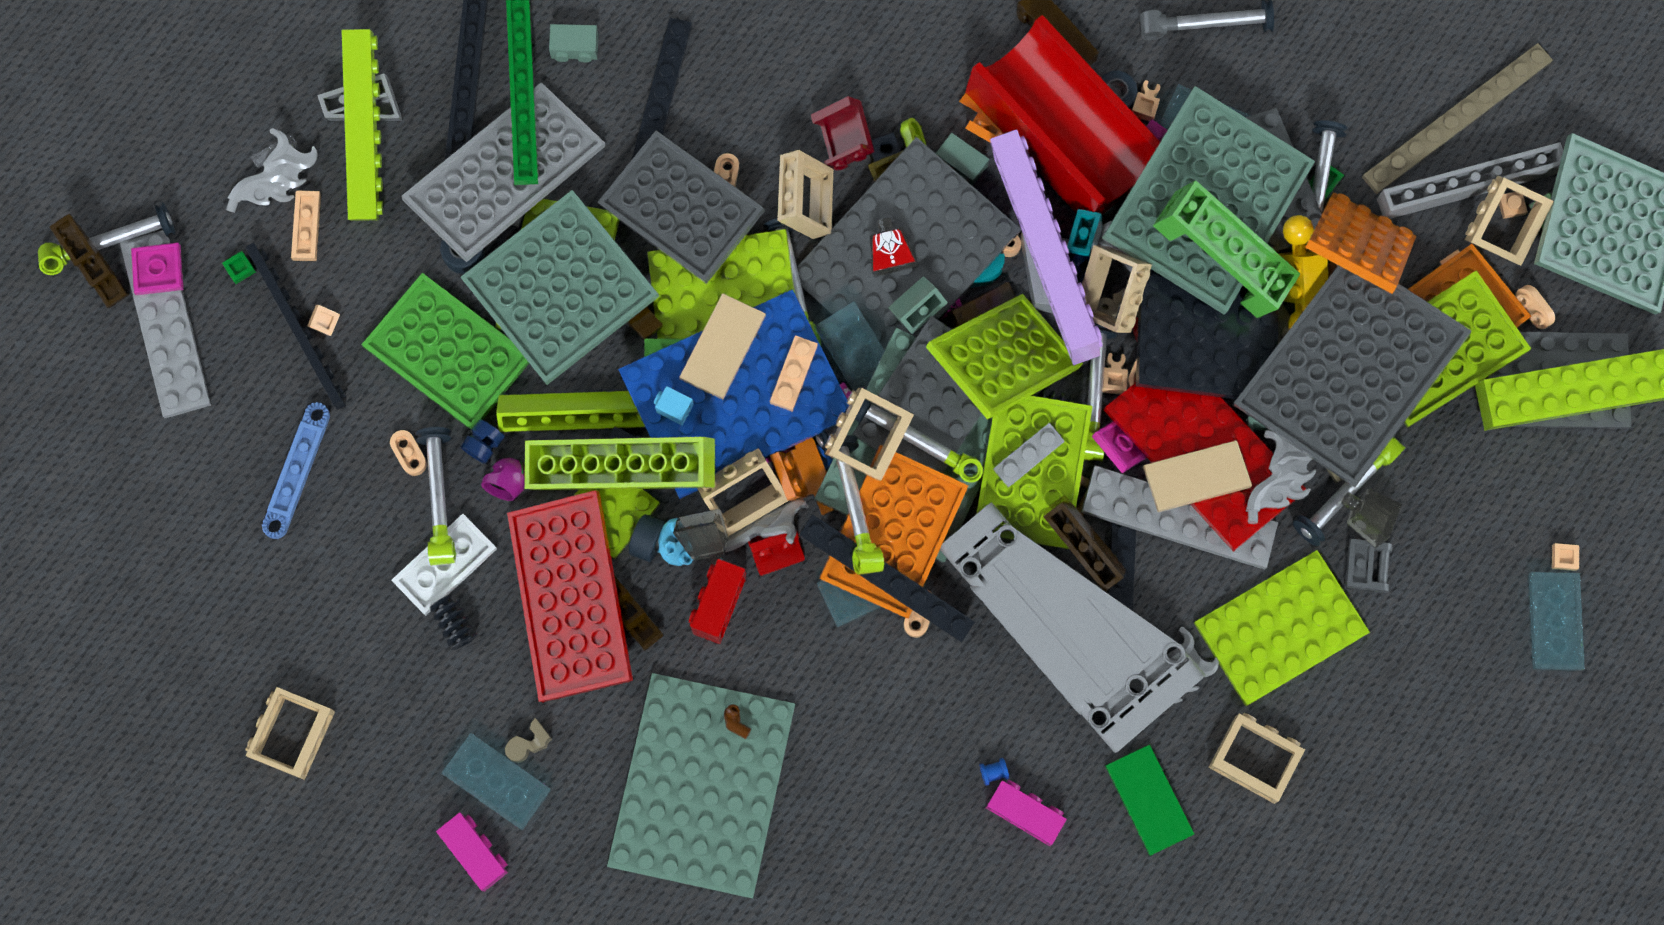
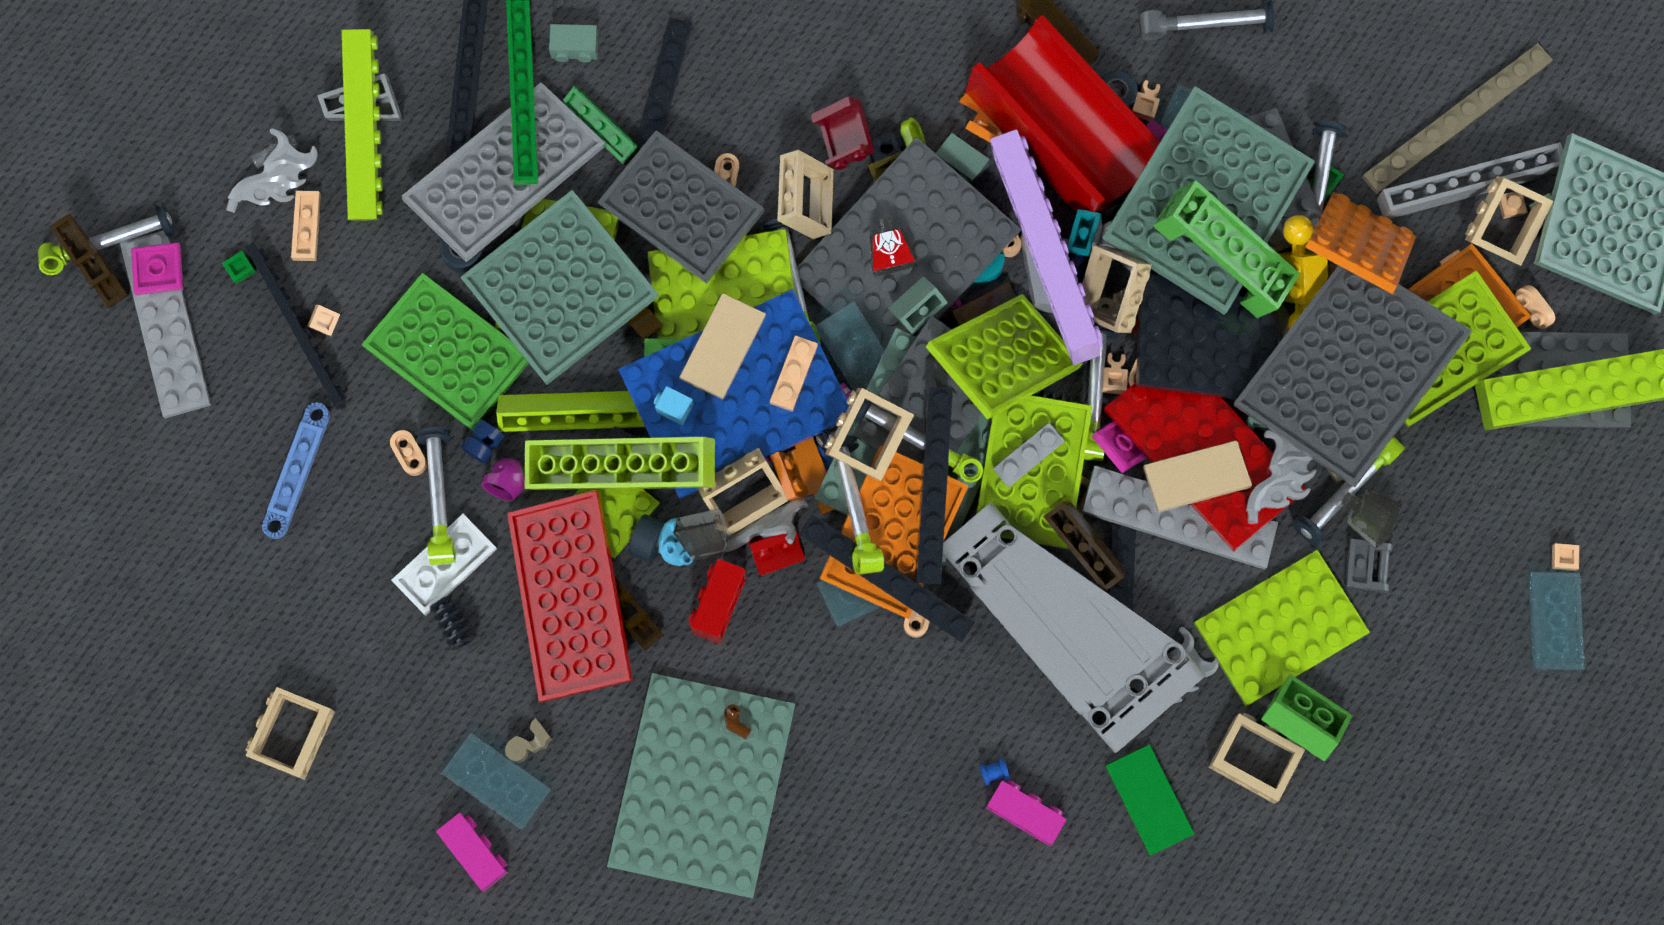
none -> green tile [562,86,640,165]
none -> black plate [915,387,953,584]
none -> bright green brick [1261,674,1353,761]

